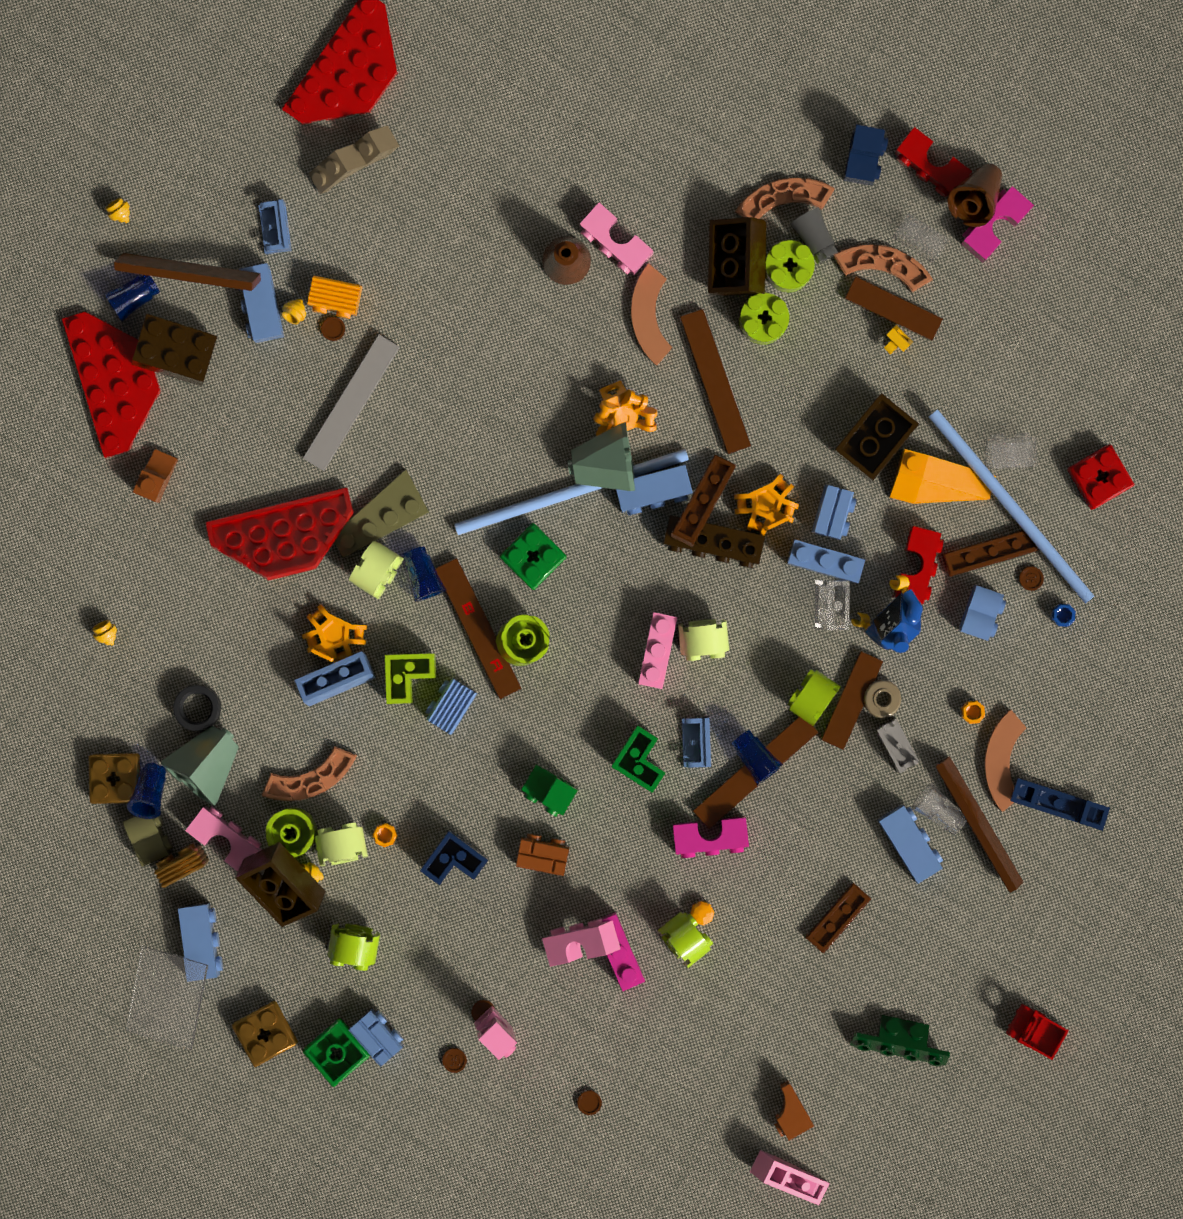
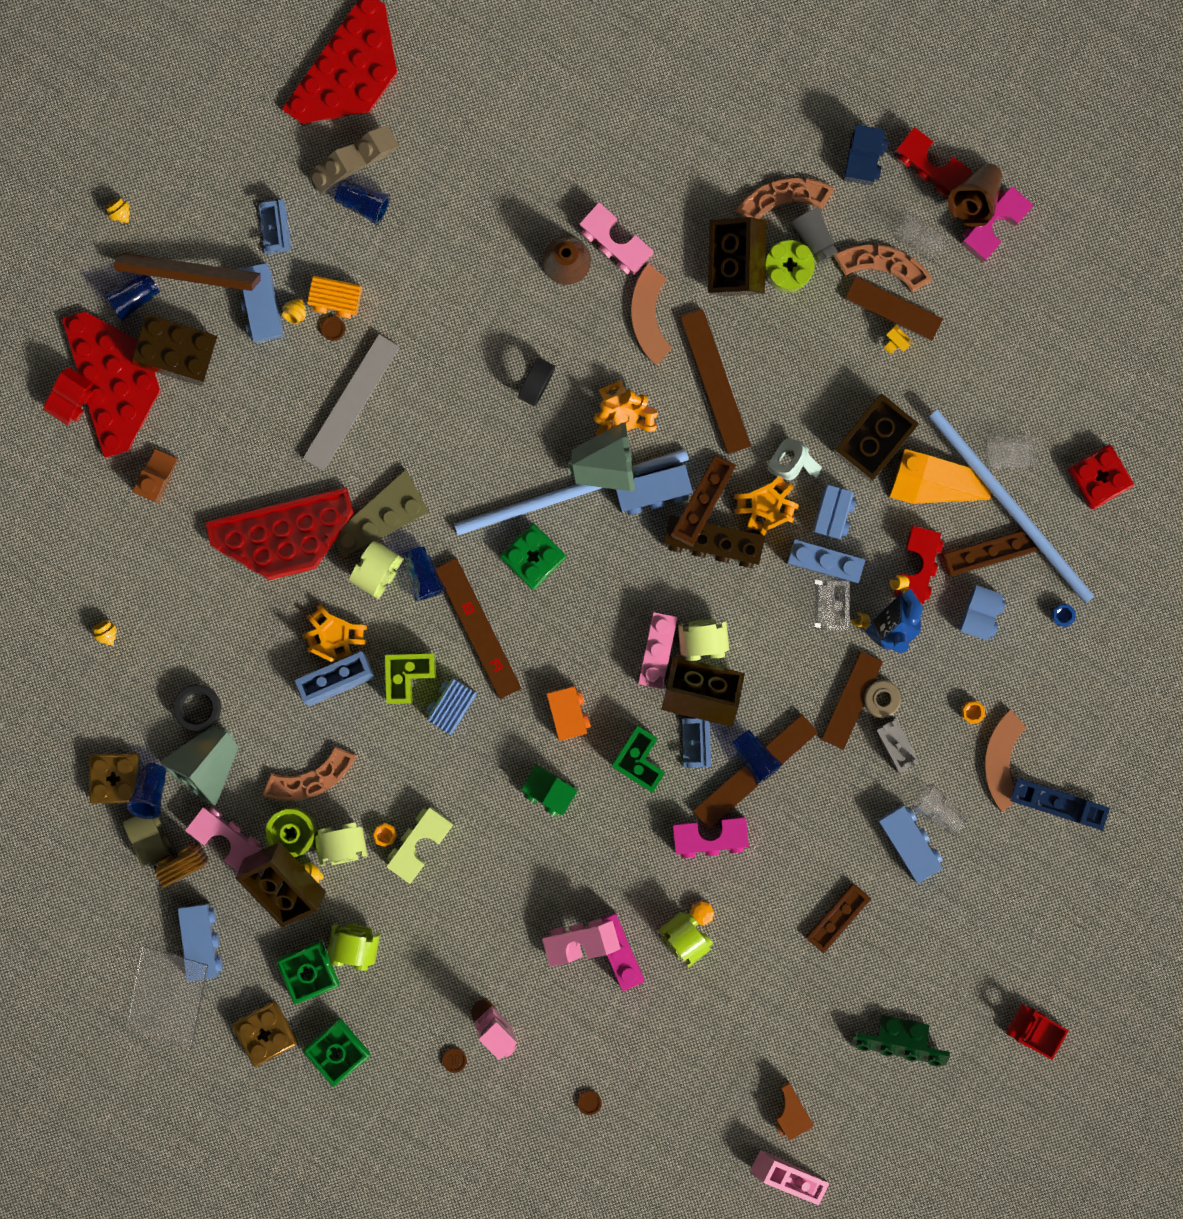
medium blue brick [349,1009,404,1067] -> none
dark blue brick [420,830,489,885] -> none
lime brick [496,615,550,666] -> none
dark orange brick [516,833,570,876] -> none
lime brick [739,293,789,345] -> none
lime brick [787,669,841,726] -> none
reddish brown tile [935,756,1024,893] -> none
reddish brown piece [1019,567,1044,591] -> none
none -> red brick [43,367,93,426]
none -> green brick [276,941,340,1005]
none -> clear blue plant [334,180,391,225]
none -> yellowish green arch [386,807,454,884]
none -> black tyre [518,357,556,406]
none -> orange brick [547,686,591,741]
none -> dark brown brick [661,656,745,727]
none -> light aqua piece [767,438,822,480]

